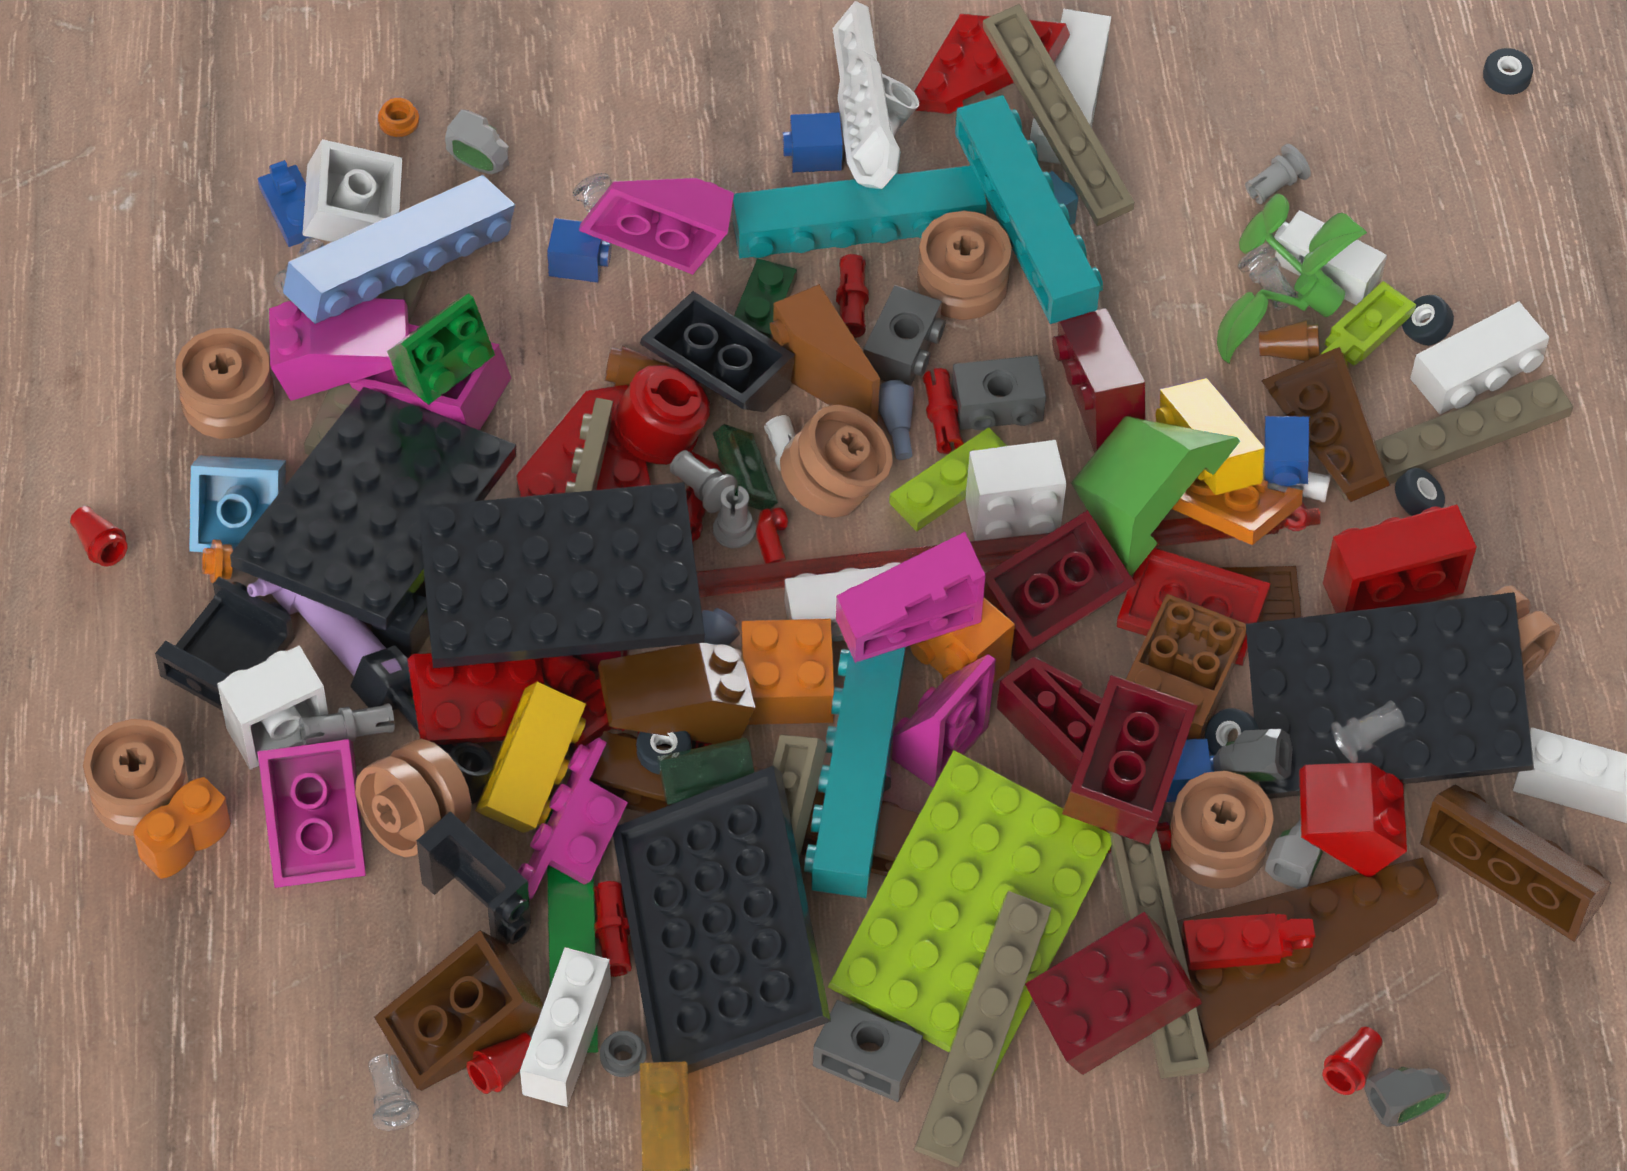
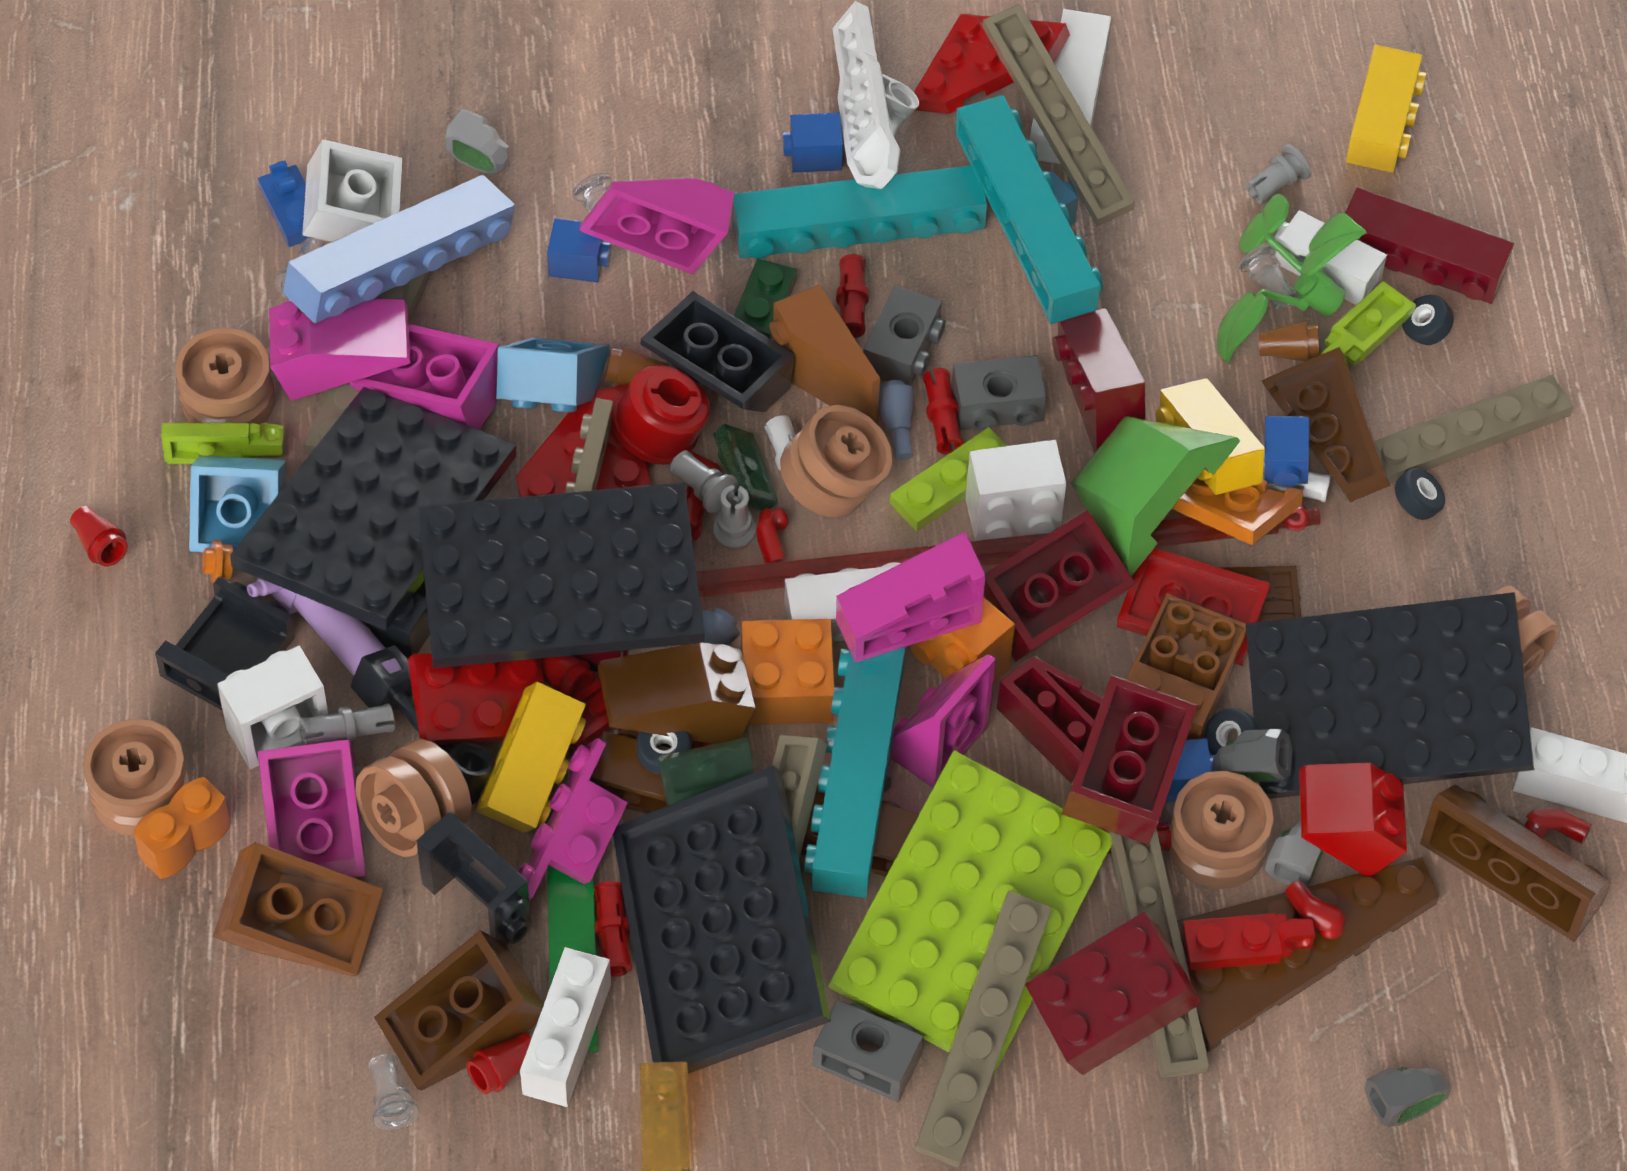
orange plate [378,98,419,137] -> none
green slope [387,293,495,405] -> none
dark grey plate [600,1031,647,1077] -> none
nougat wheel [917,211,1012,320] -> none
red cone [1322,1027,1383,1095] -> none
red brick [1323,504,1477,613] -> none
clear pin [1331,701,1405,763] -> none
white brick [1410,302,1549,415] -> none
black wheel [1483,48,1533,95] -> none
none -> lime hinge [161,422,284,464]
none -> dark orange slope [213,842,383,977]
none -> slope [496,337,610,412]
none -> red arm [1285,881,1346,939]
none -> dark red brick [1345,187,1514,304]
none -> yellow brick [1346,44,1427,173]
none -> red arm [1524,808,1592,844]

